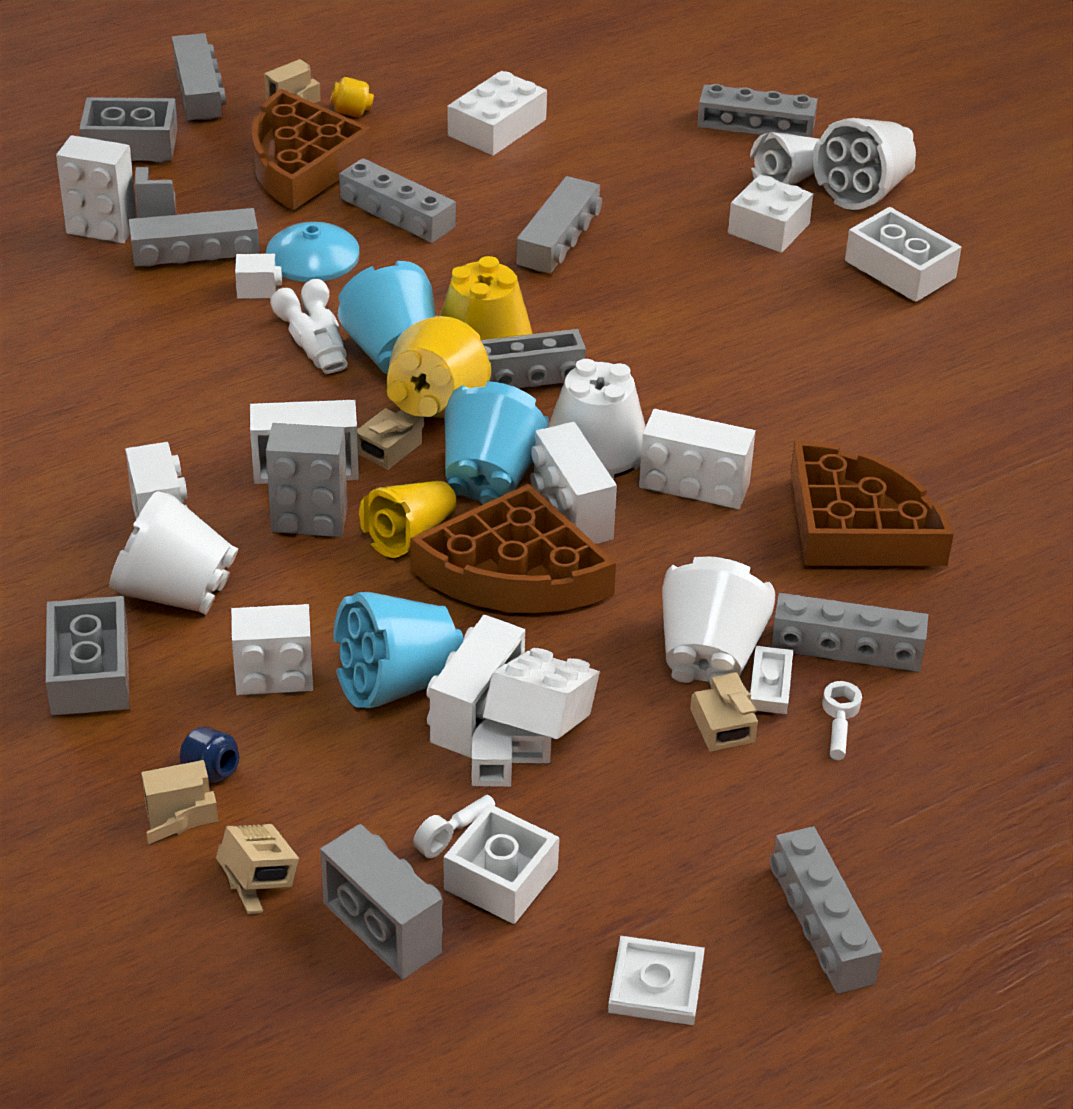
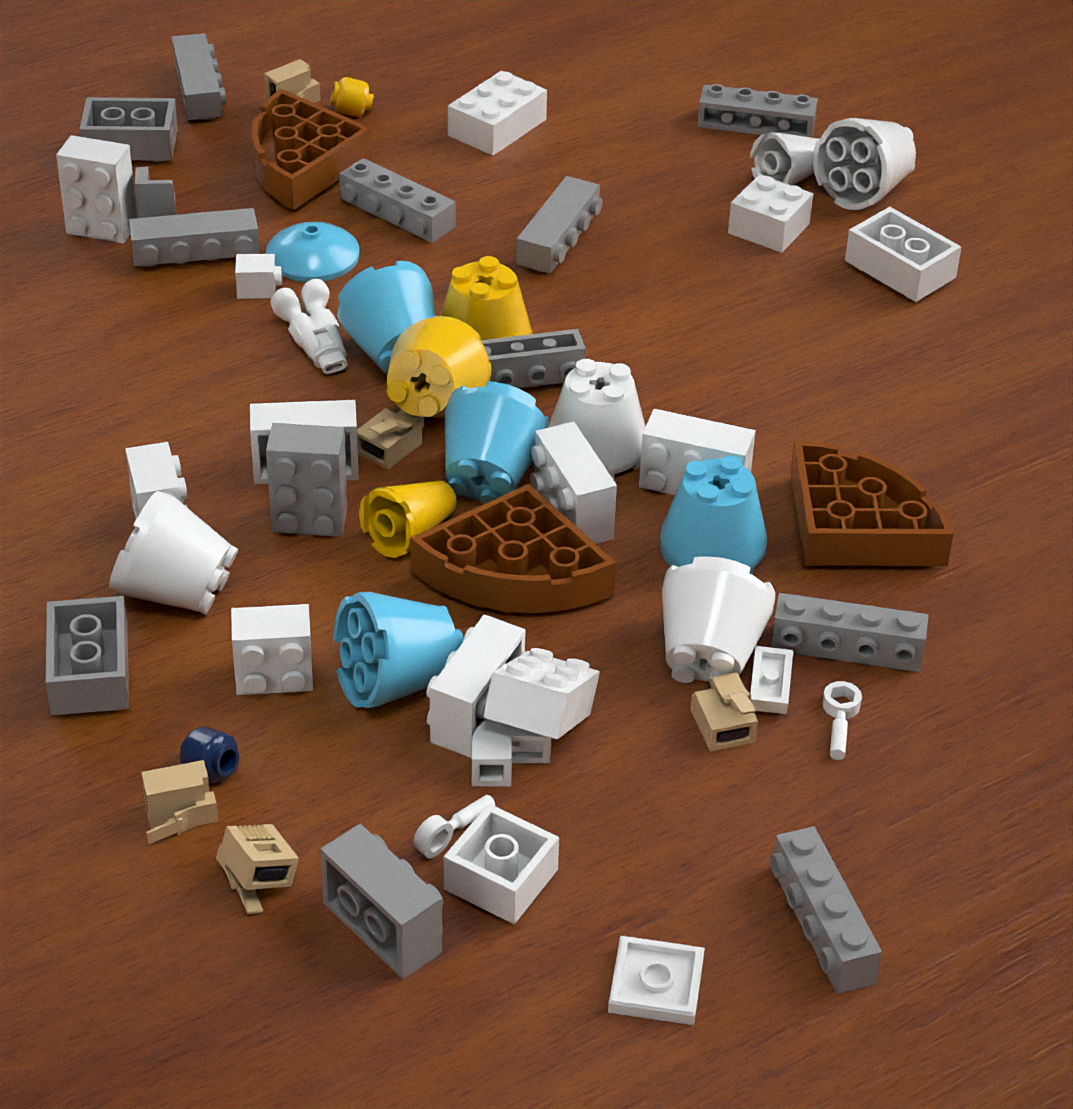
none -> medium azure cone [660,456,767,574]

